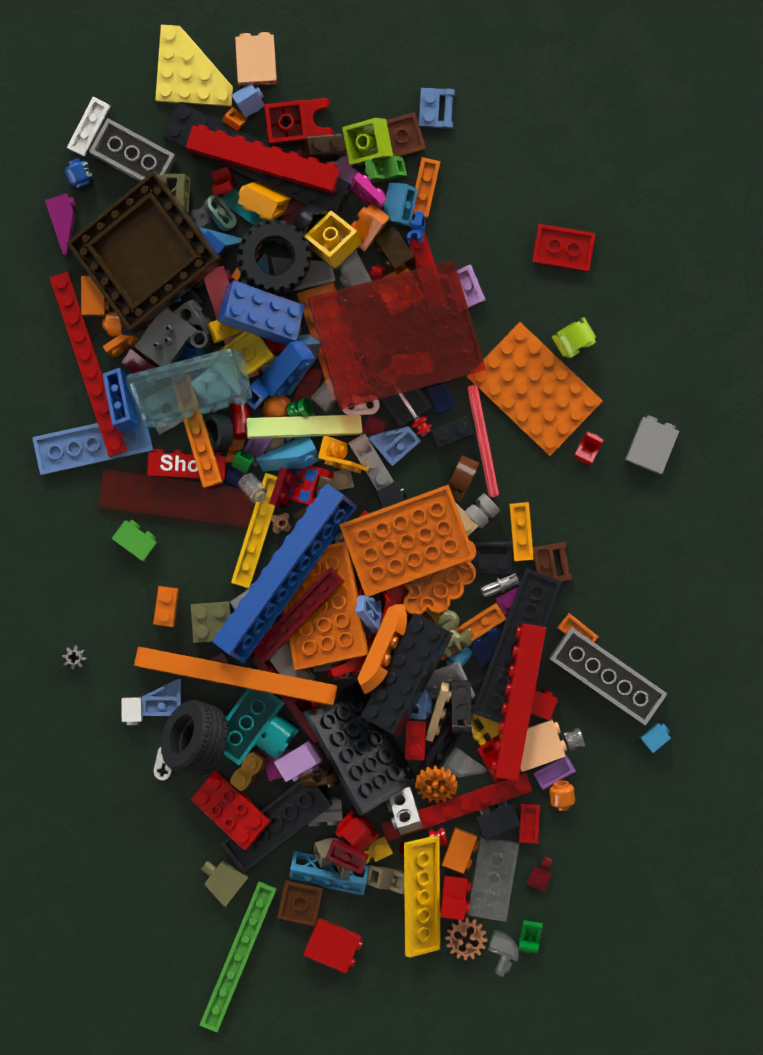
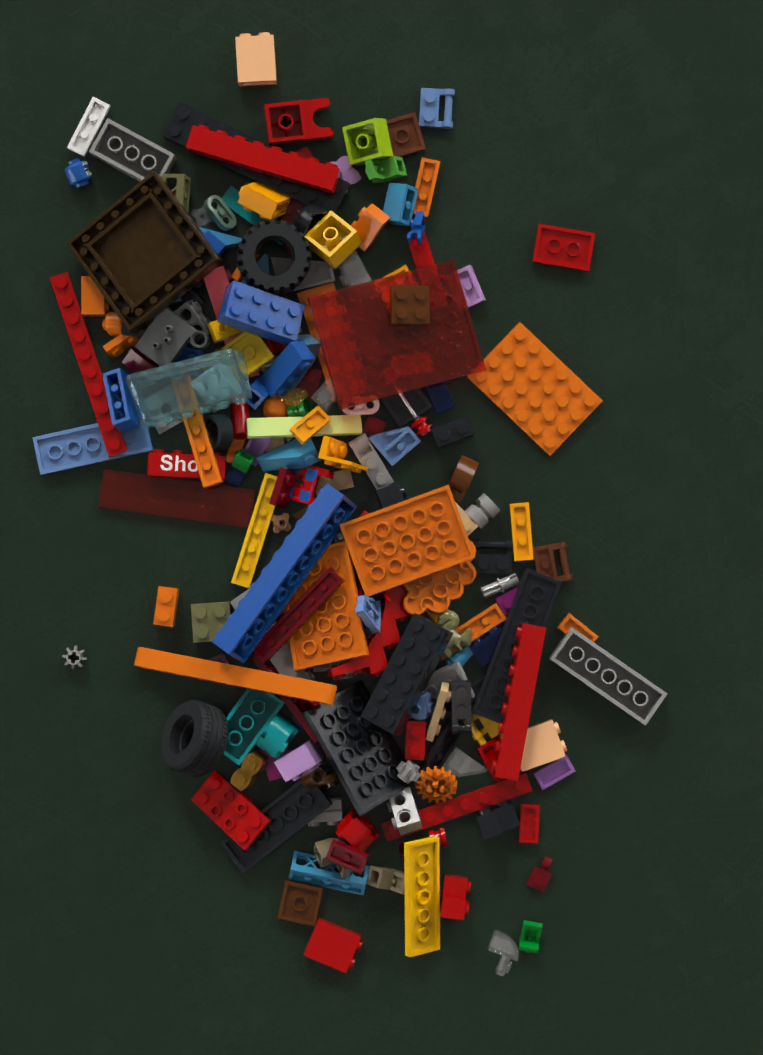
magenta slope [45,193,77,257] -> none
bright green brick [112,520,158,562] -> none
white brick [122,698,143,725] -> none
medium blue wing [142,679,181,716] -> none
white beam [154,747,172,780] -> none
light yellow plate [155,25,233,107] -> none
bright green plate [200,881,277,1032] -> none
olive torso [201,861,249,907] -> none
red bracket [211,166,235,196] -> none
orange plate [222,107,248,131] -> none
medium blue brick [231,83,264,118] -> none
clear brick [238,473,267,503] -> none
dark brown brick [301,134,346,159] -> none
dark pink plate [349,172,387,210] -> none
orange brick [358,604,407,694] -> none
yellow plate [364,836,393,865] -> none
red plate [367,264,386,280] -> none
dark brown brick [375,226,416,275] -> none
orange brick [442,827,479,874] -> none
nougat gear [445,917,487,960] -> none
coral axle [467,385,499,497] -> none
clear brick [468,836,519,922] -> none
red brick [531,687,558,720] -> none
orange head [549,781,575,811] -> none
lime brick [552,317,596,358] -> none
clear wheel [564,728,585,751] -> none
red bracket [573,432,604,466] -> none
light grey brick [625,415,679,475] -> none
dark azure brick [639,722,671,753] -> none
none -> clear yellow plate [281,388,308,407]
none -> light orange plate [289,405,331,445]
none -> reddish brown plate [390,285,430,325]
none -> light grey gear [396,760,421,784]

